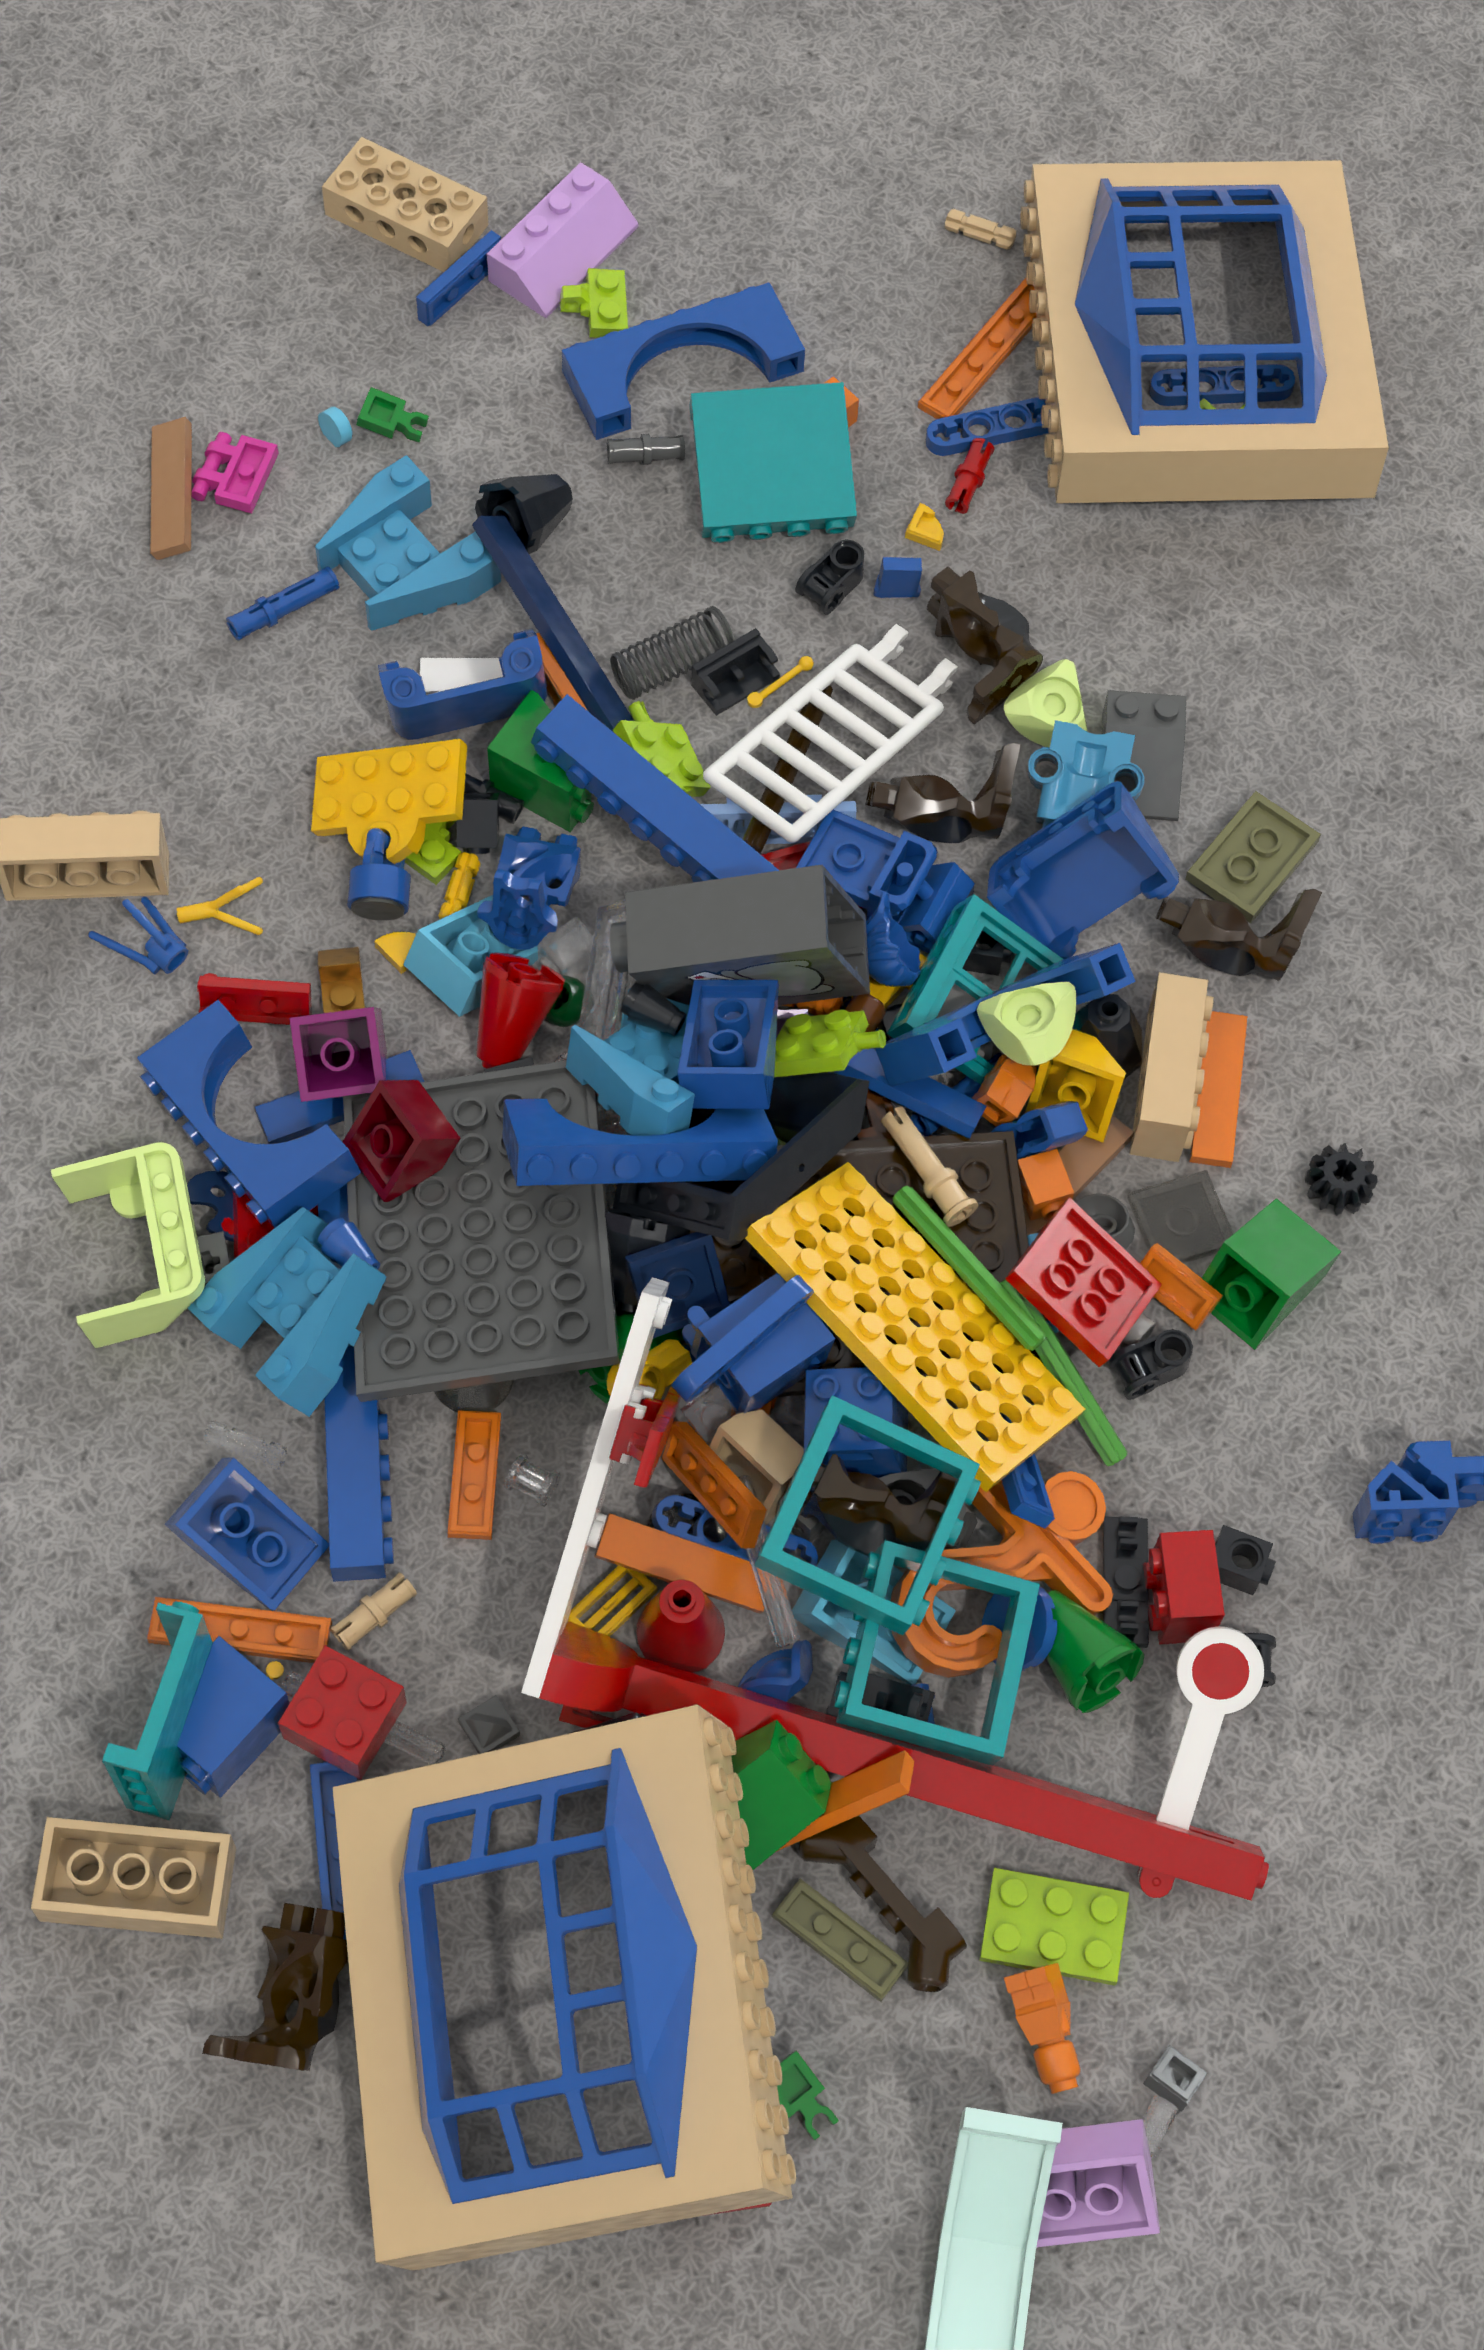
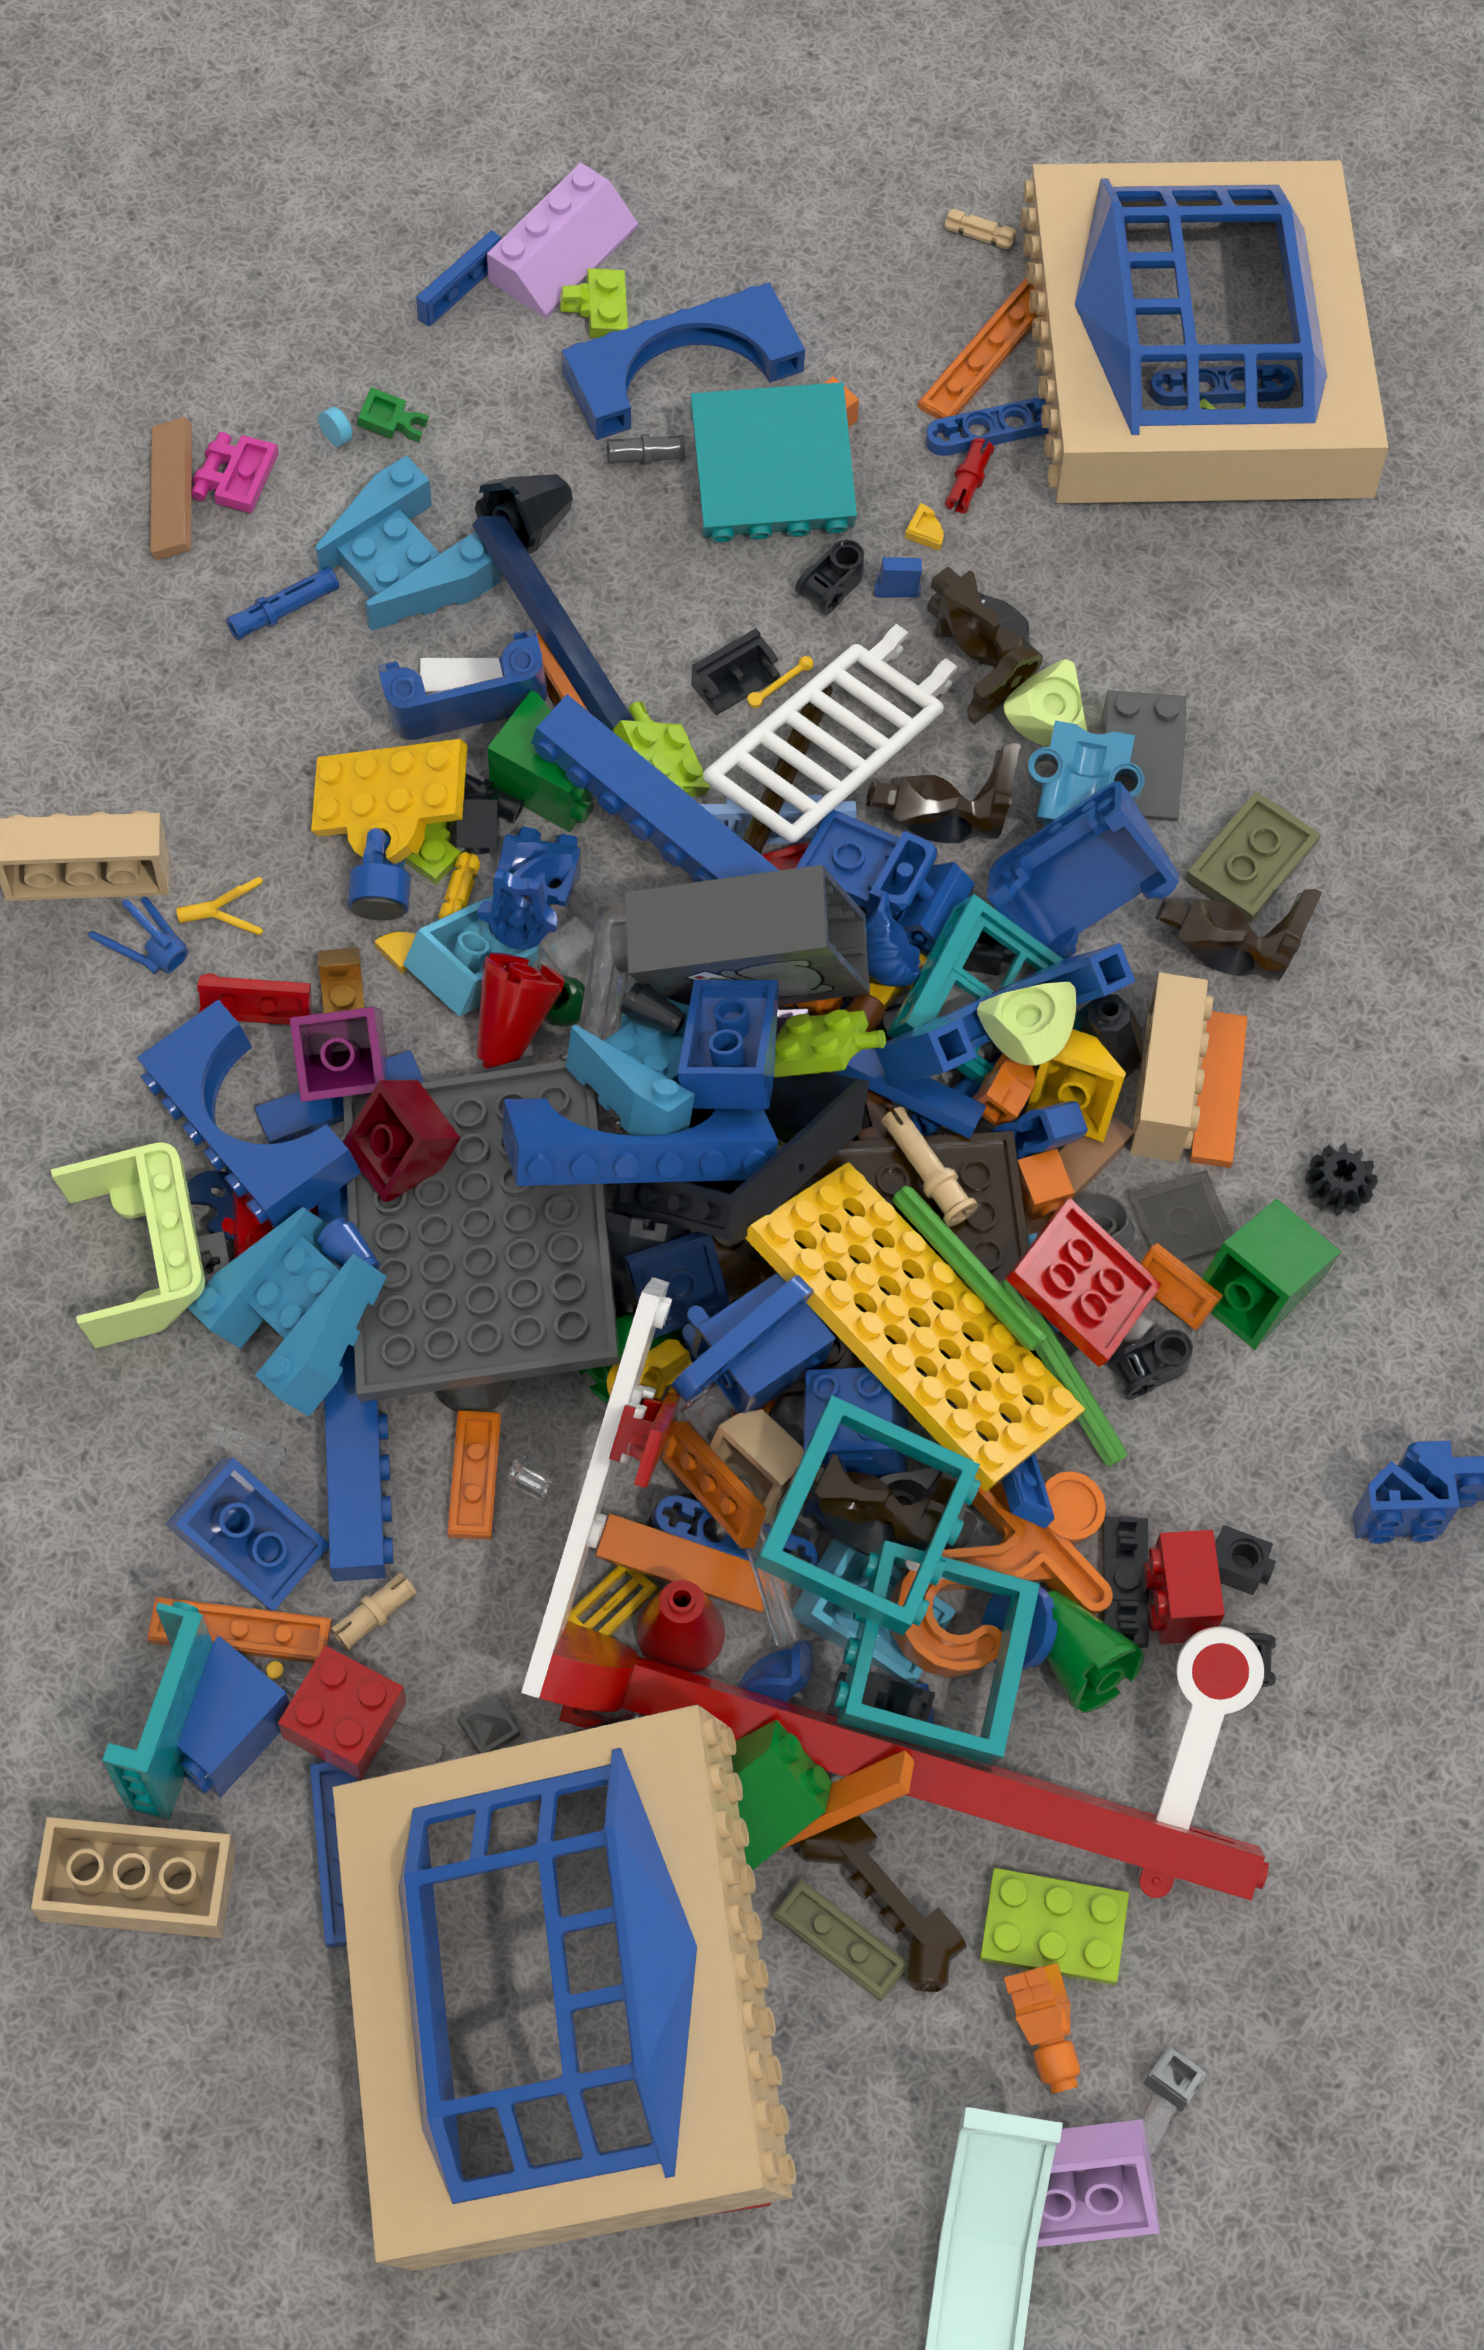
dark brown hips [202,1903,348,2071] -> none
tan brick [322,137,489,272] -> none
dark grey piece [610,606,735,700] -> none
green plate [777,2050,839,2140] -> none

